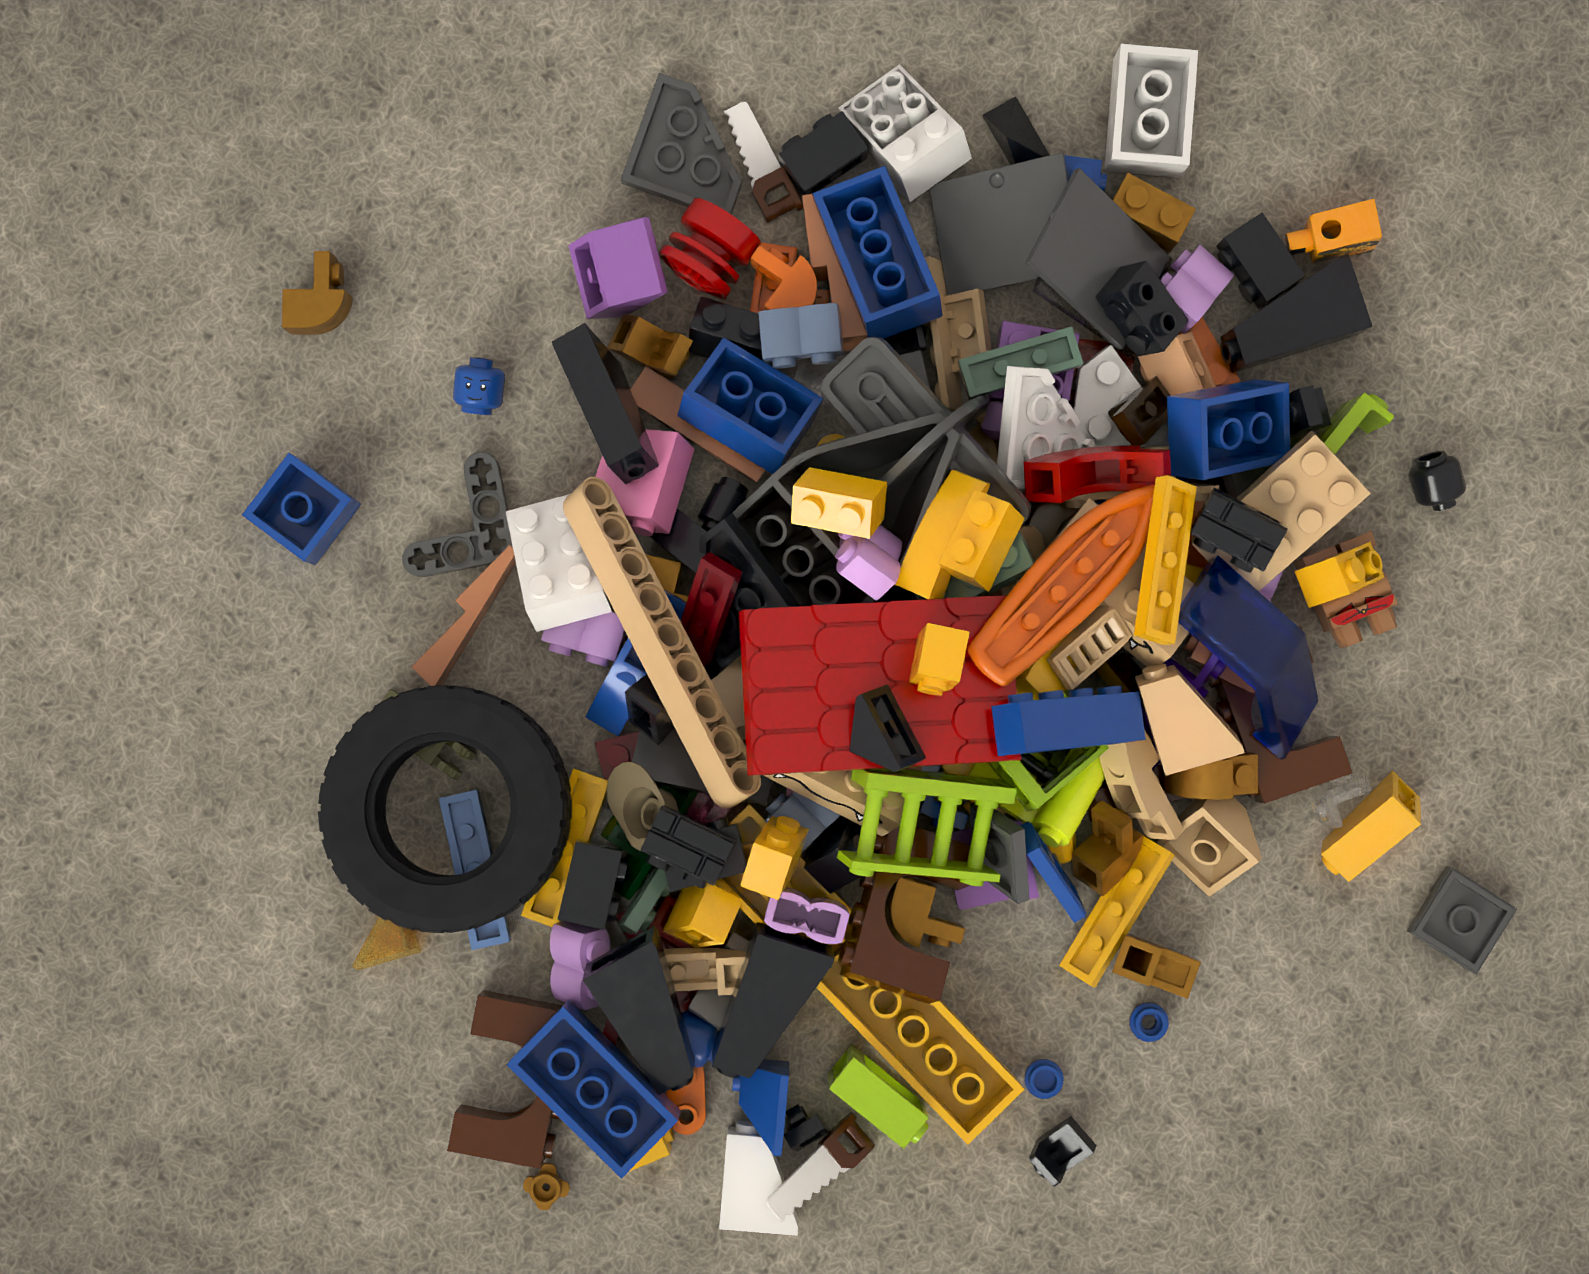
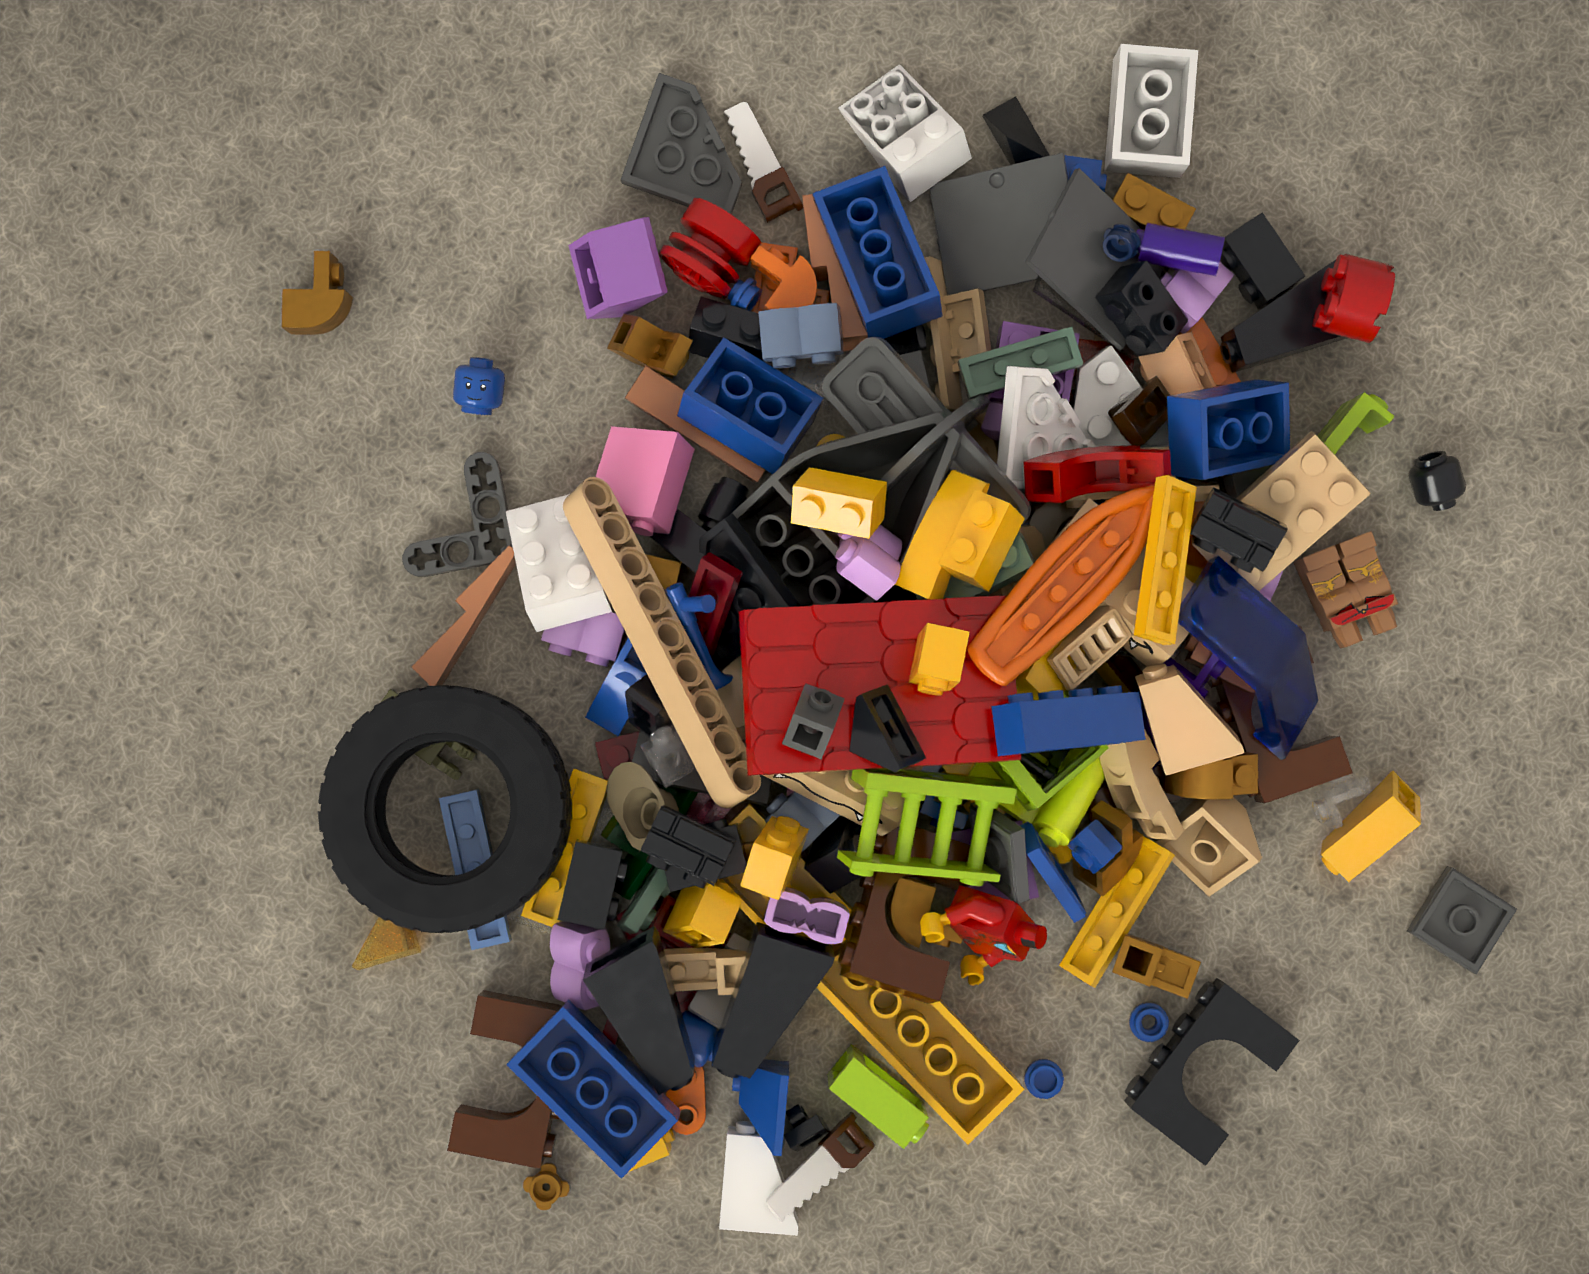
blue brick [242,453,361,565] -> none
black slope [552,323,659,484] -> none
black brick [779,111,868,198] -> none
black bracket [1029,1116,1097,1187] -> none
light orange torso [1285,199,1382,263] -> none
black brick [1289,385,1332,438] -> none
yellow slope [1294,541,1385,608] -> none
none -> clear bracket [640,725,696,788]
none -> blue piece [666,582,733,690]
none -> blue plate [728,277,762,311]
none -> dark grey brick [782,683,845,759]
none -> red torso [920,885,1047,986]
none -> blue bracket [1067,820,1122,874]
none -> dark blue plate [1103,224,1141,262]
none -> black arch [1124,978,1300,1166]
none -> dark purple brick [1137,223,1225,276]
none -> red brick [1313,254,1395,343]

